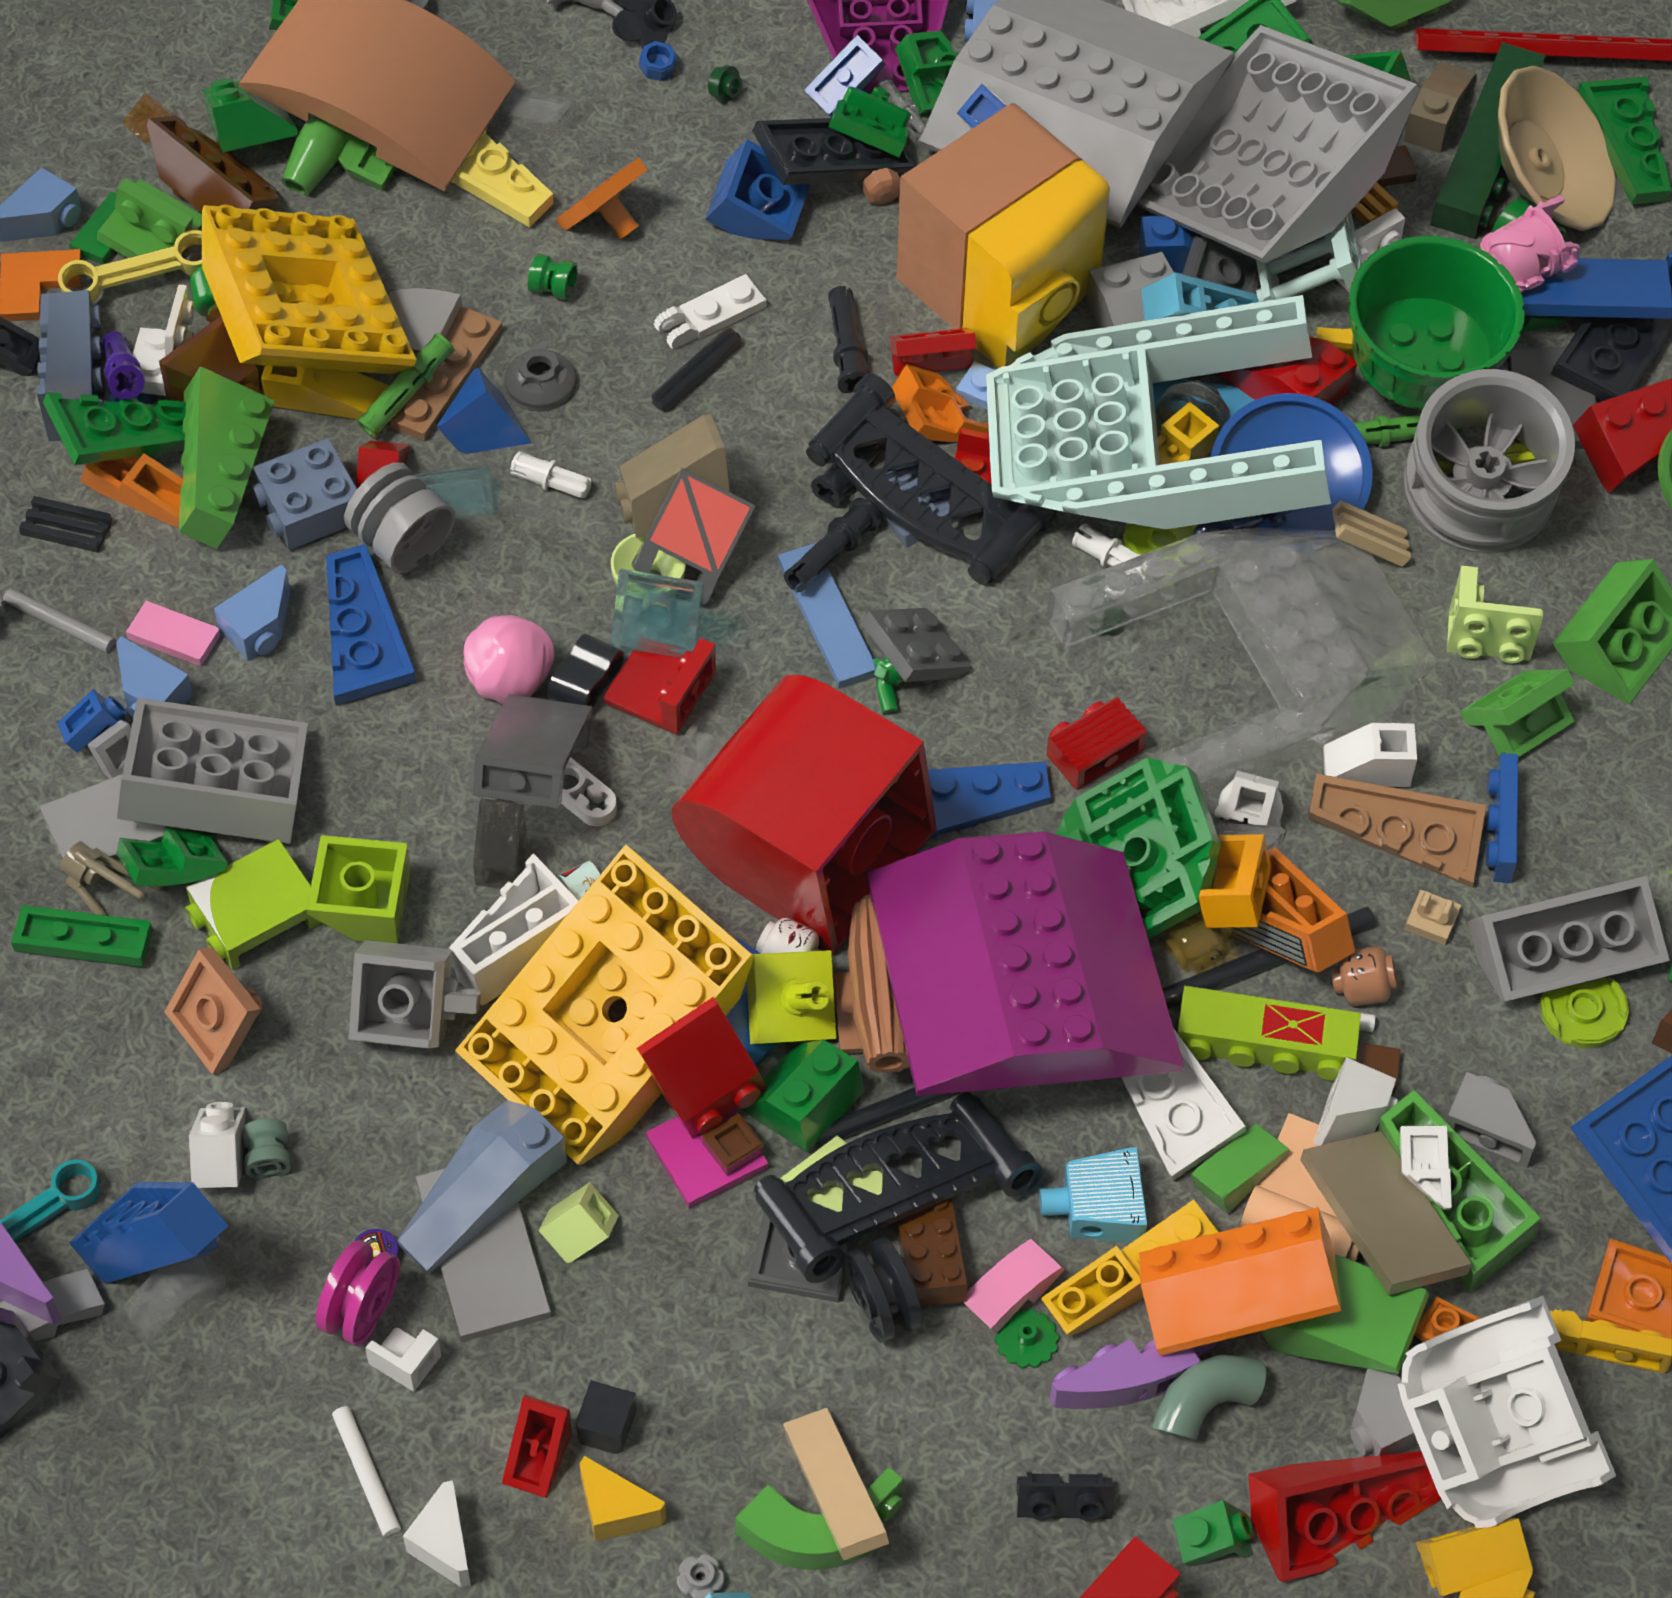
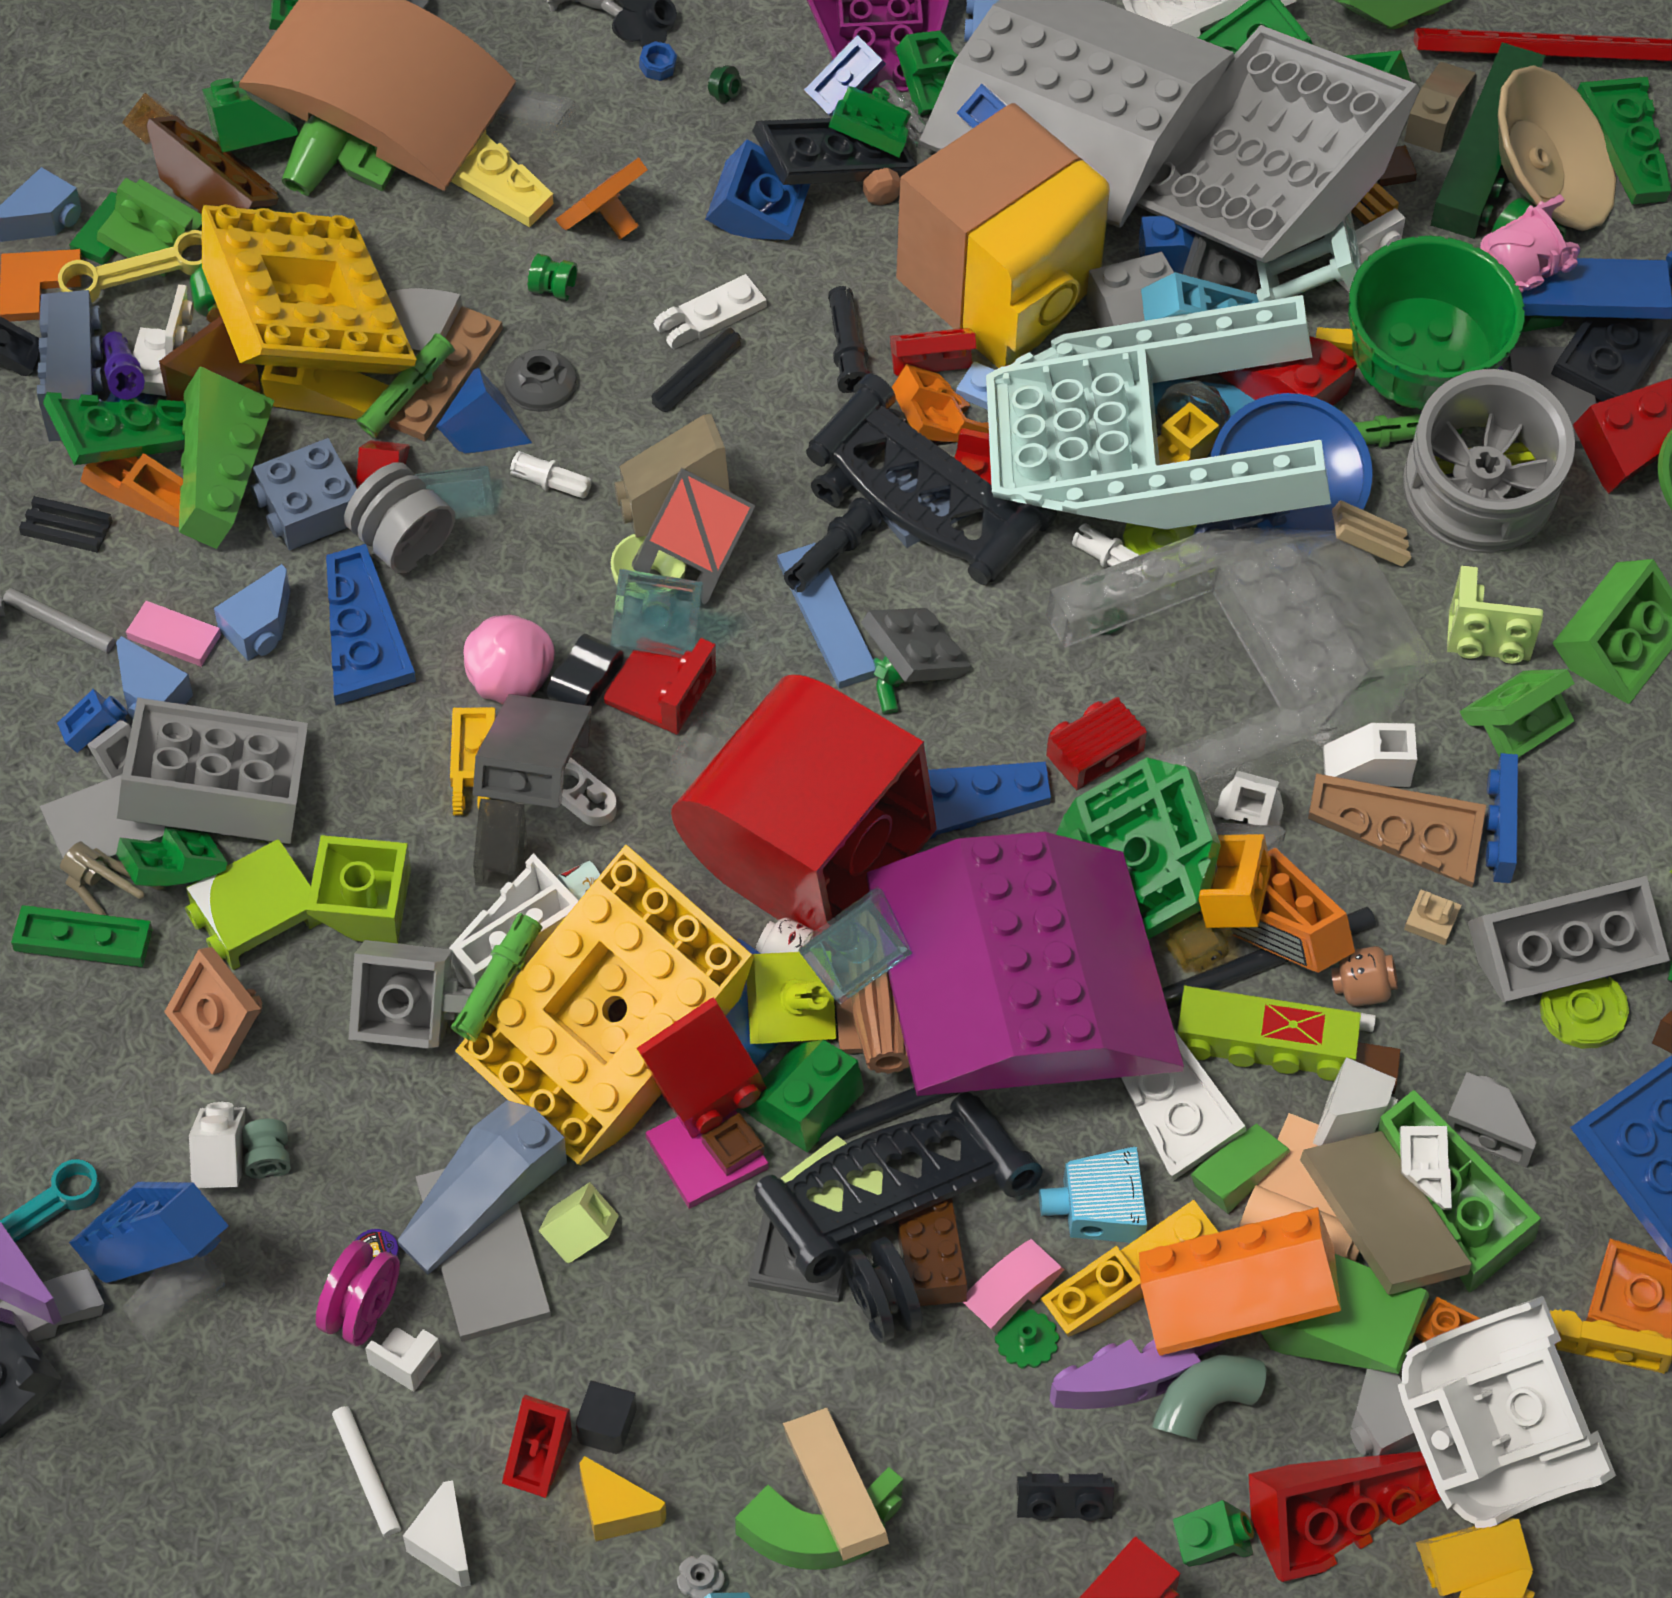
none -> yellow hinge [450,707,496,816]
none -> bright green pin [451,913,543,1042]
none -> clear light blue slope [798,886,912,1004]

